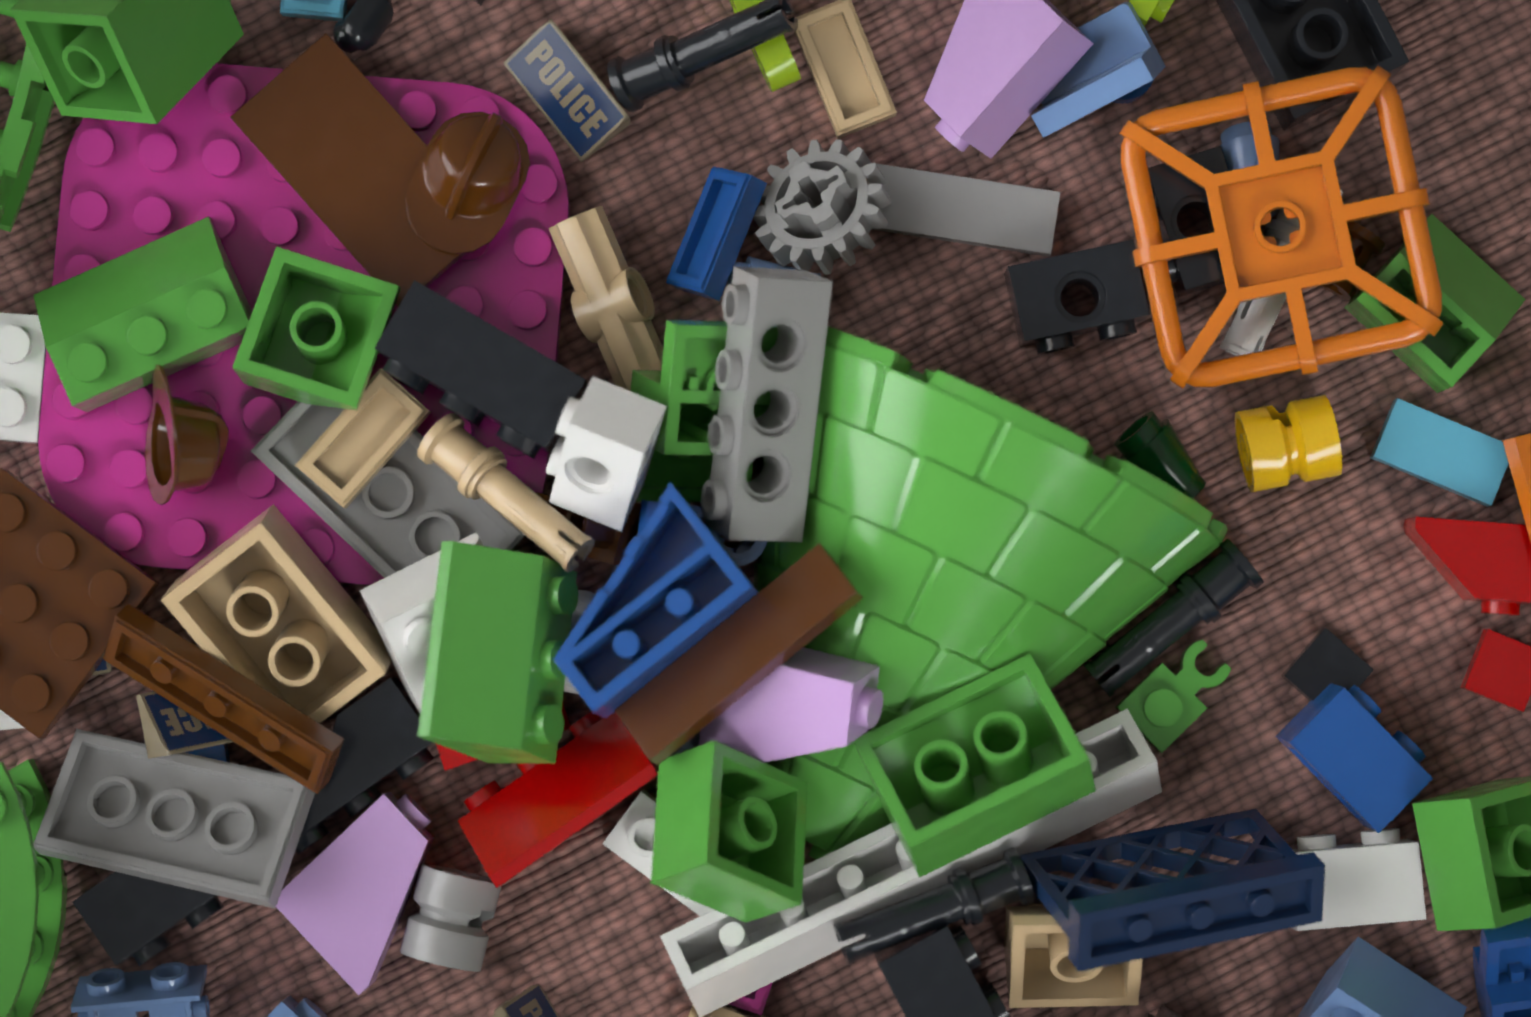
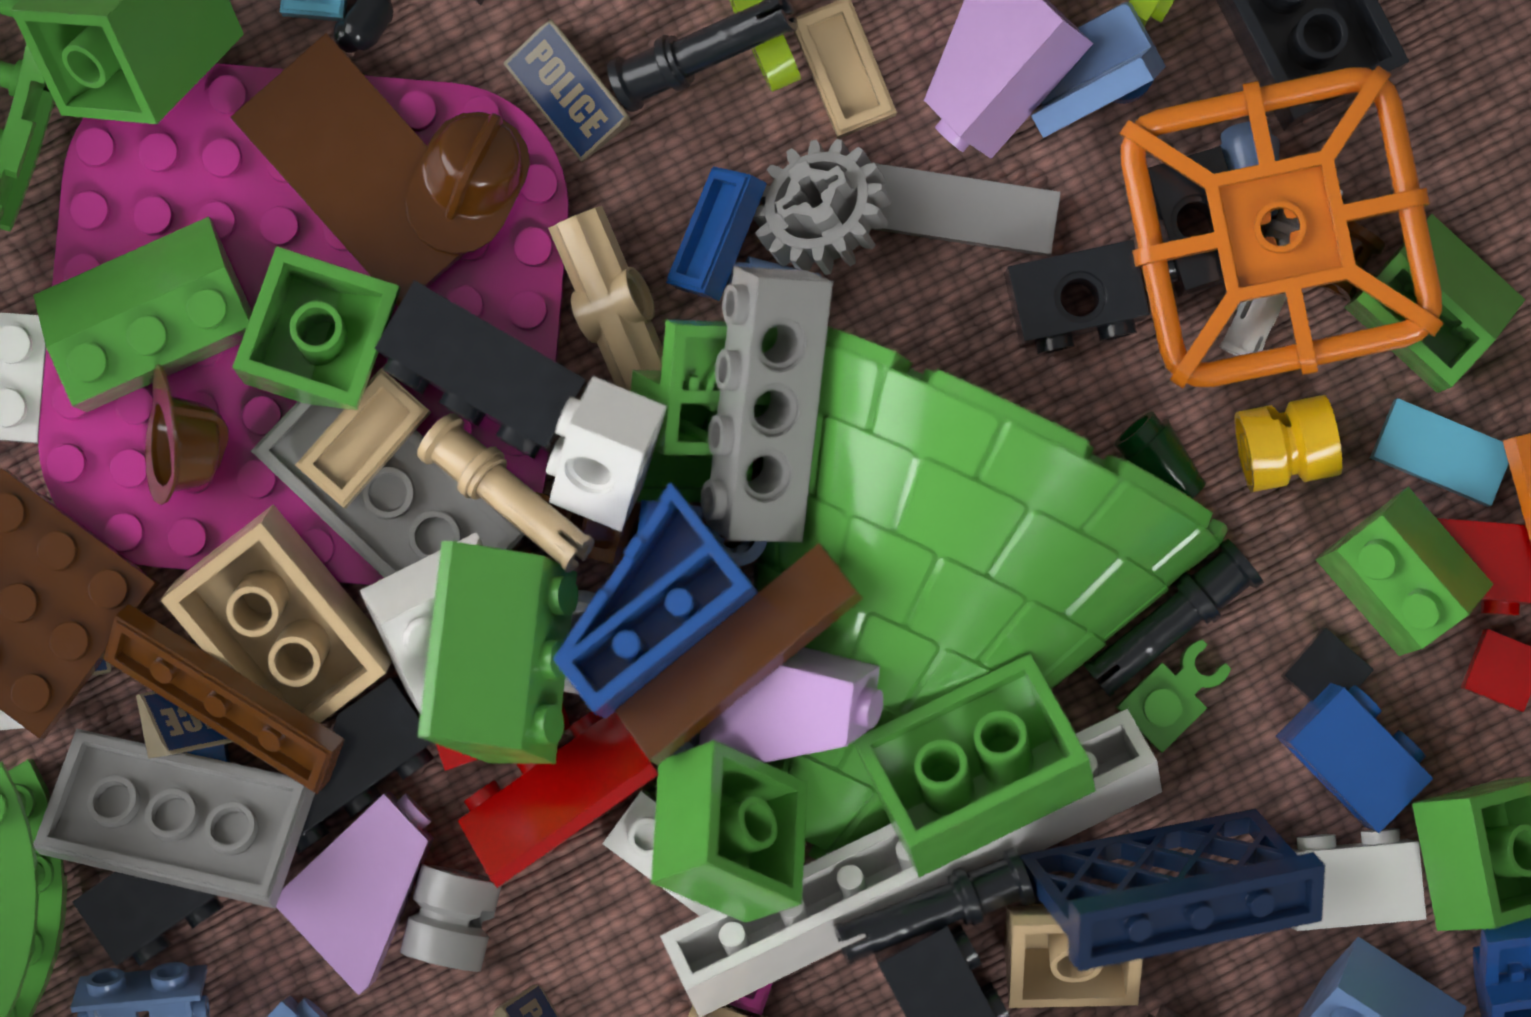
none -> bright green slope [1315,486,1493,656]

